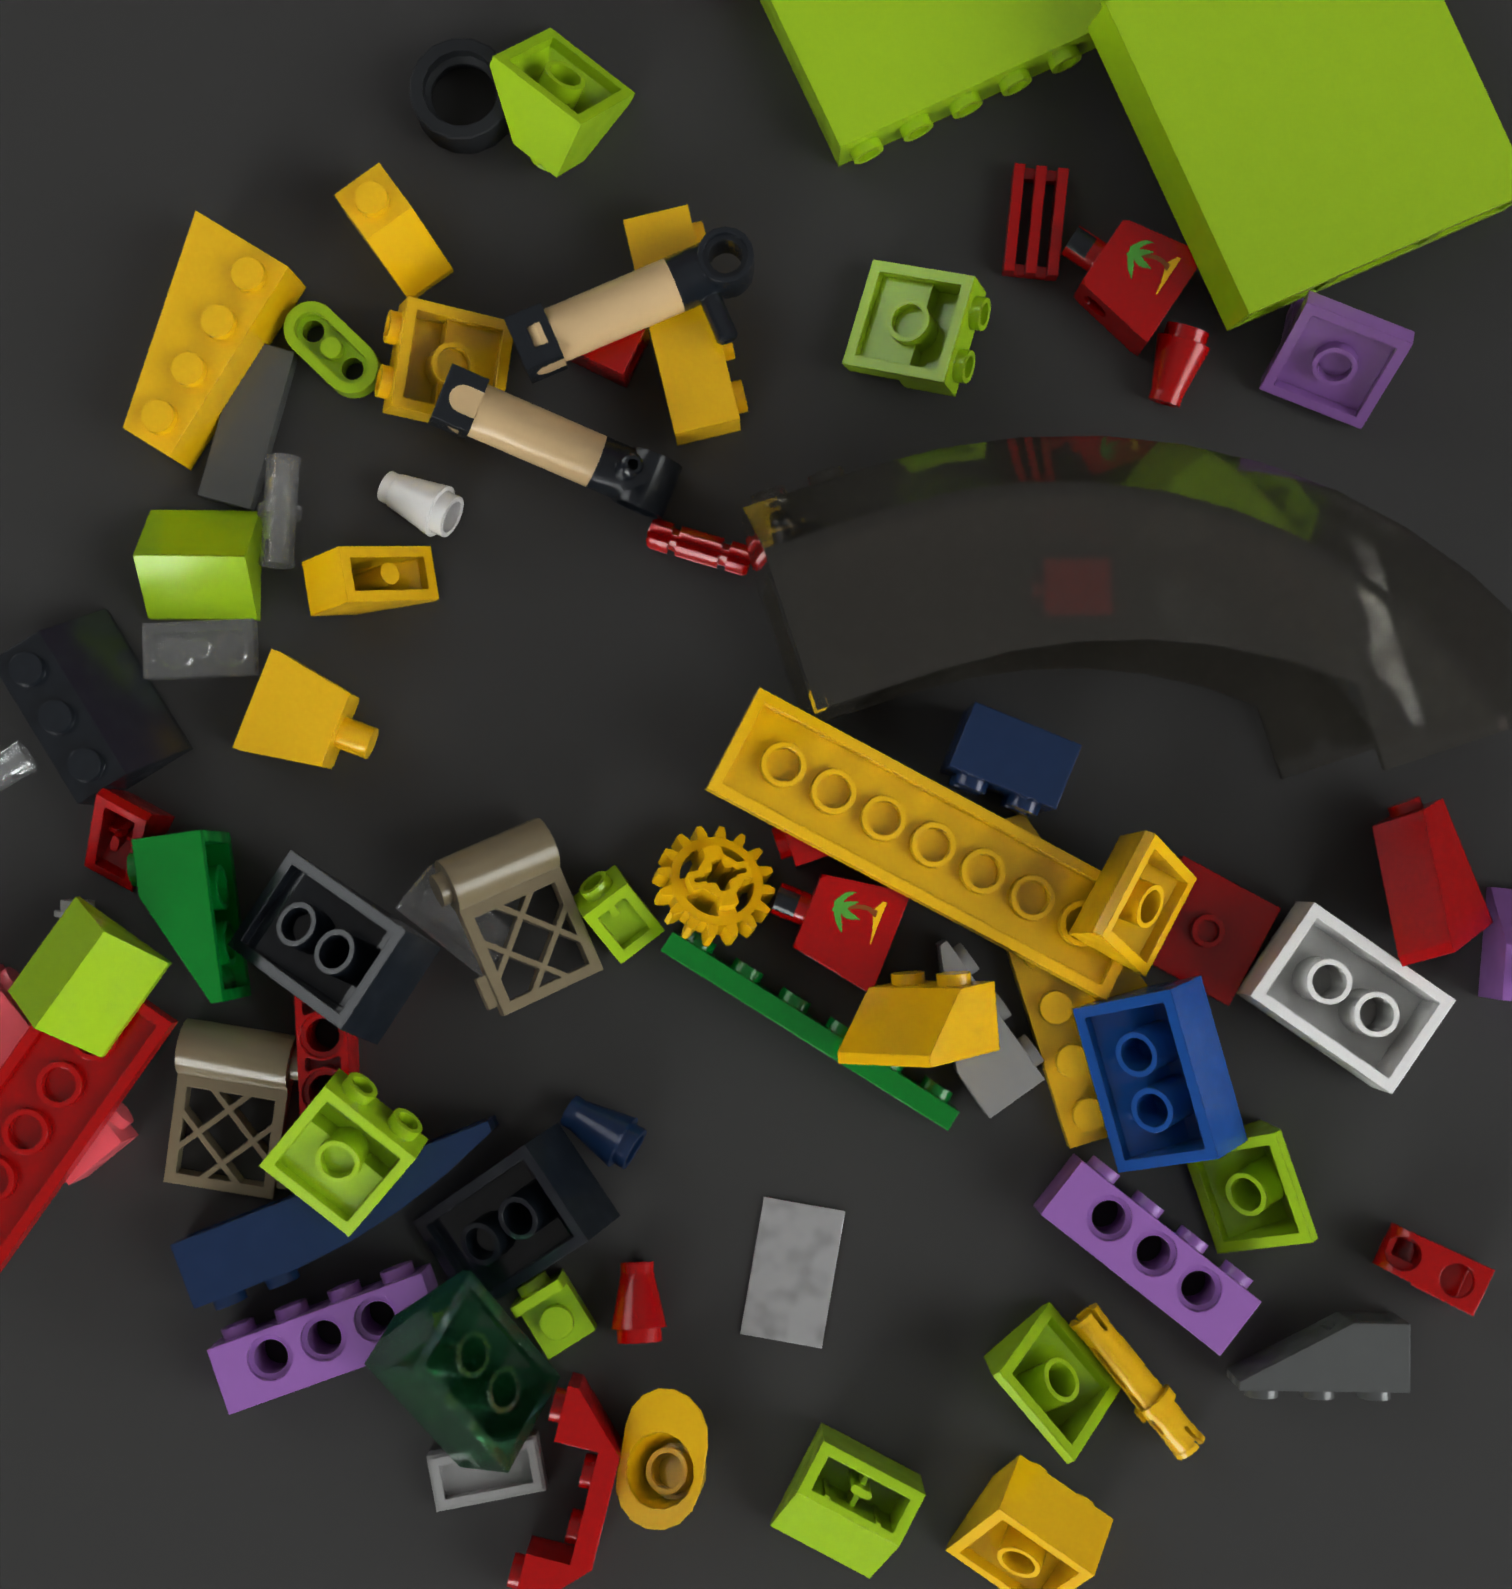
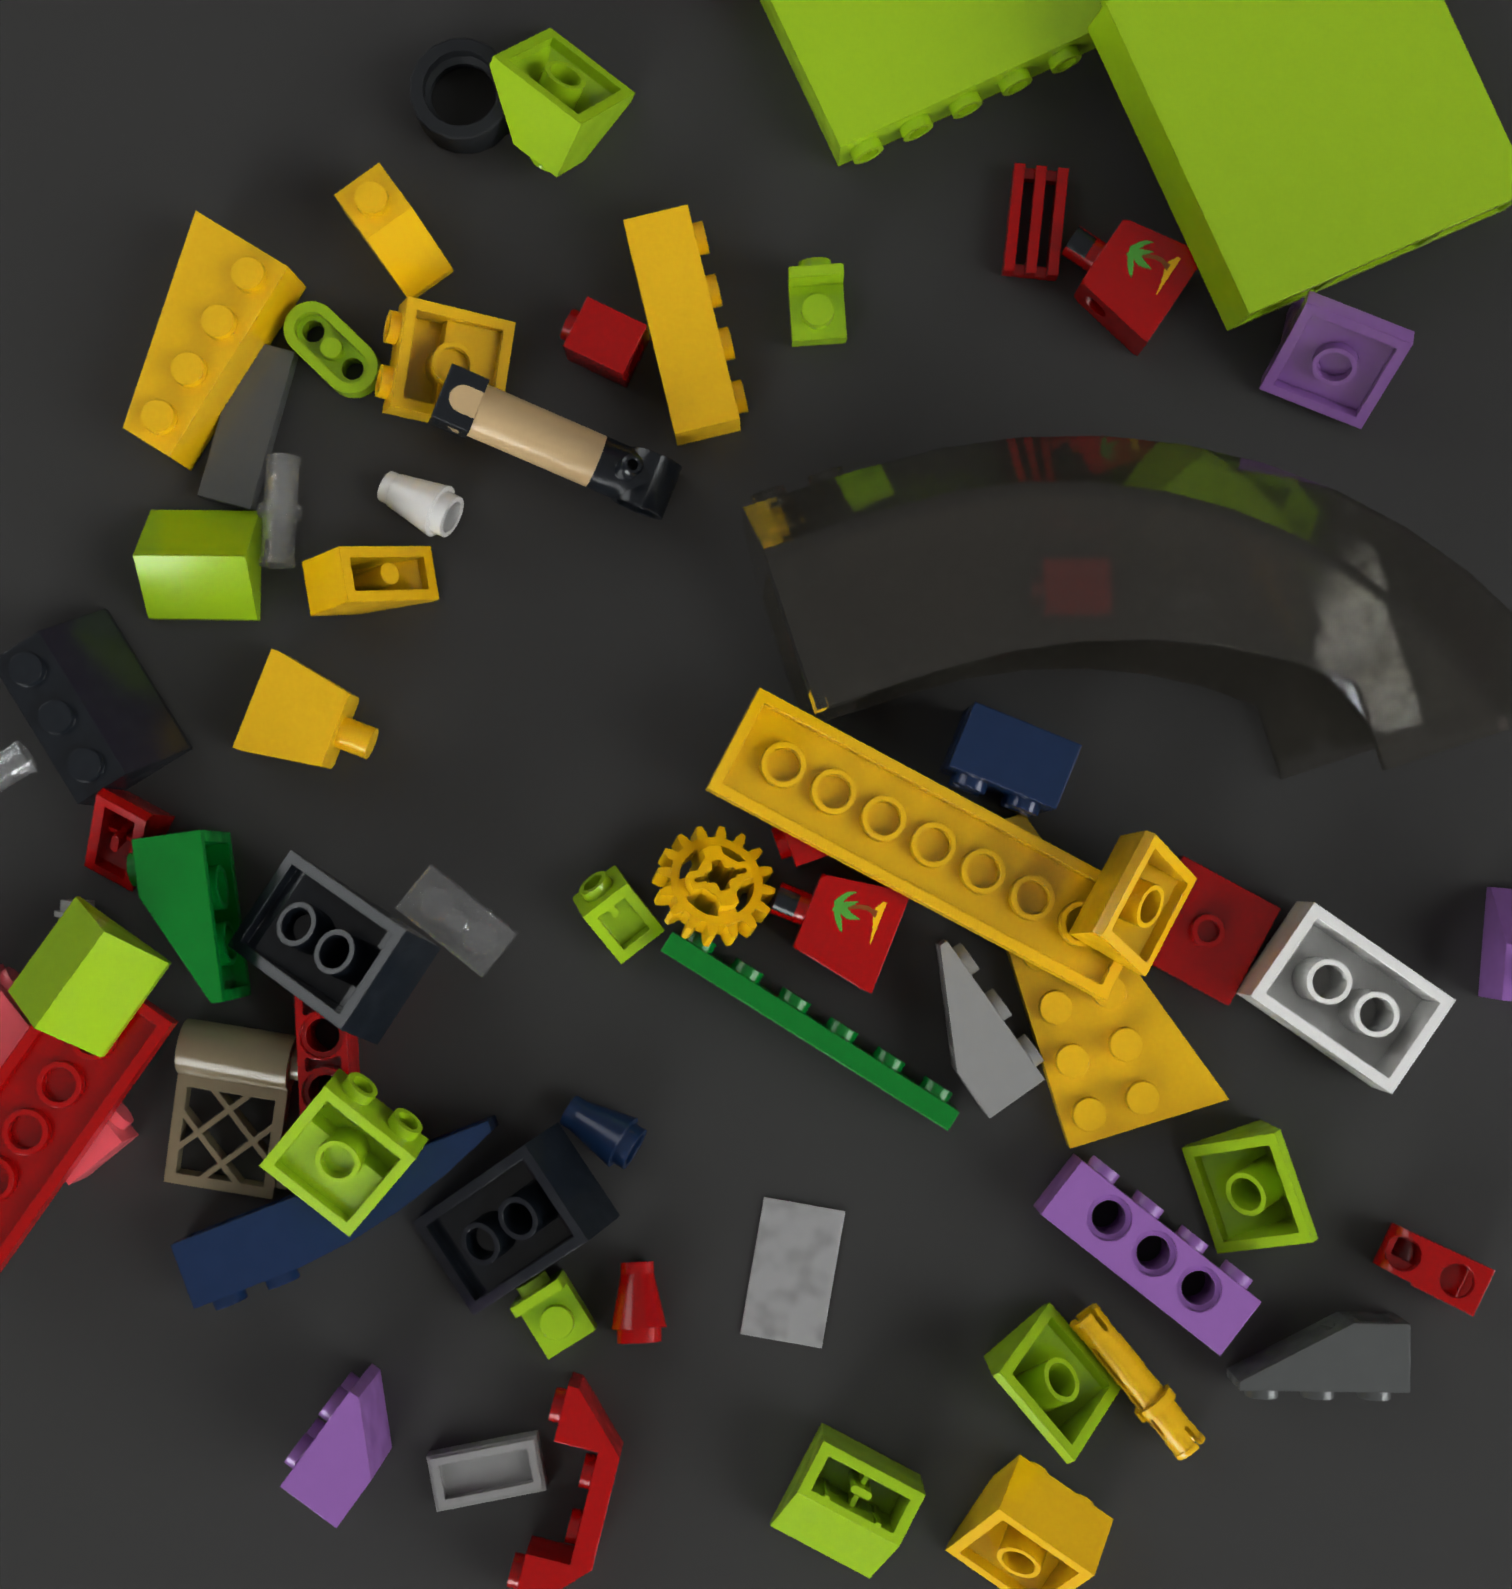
clear plate [142,619,260,681] -> none
medium lavender brick [207,1260,452,1415] -> none
clear green slope [364,1271,561,1473] -> none
dark tan piece [429,817,604,1016] -> none
piece [504,226,754,384] -> none
yellow piece [616,1388,708,1530] -> none
red axle [646,519,753,576] -> none
yellow slope [837,971,1000,1068] -> none
lime plate [842,259,991,397] -> none
blue slope [1072,975,1248,1173] -> none
red cone [1148,321,1211,408] -> none
red slope [1372,796,1493,967] -> none
none -> medium lavender slope [280,1363,392,1528]
none -> lime bracket [788,257,847,347]

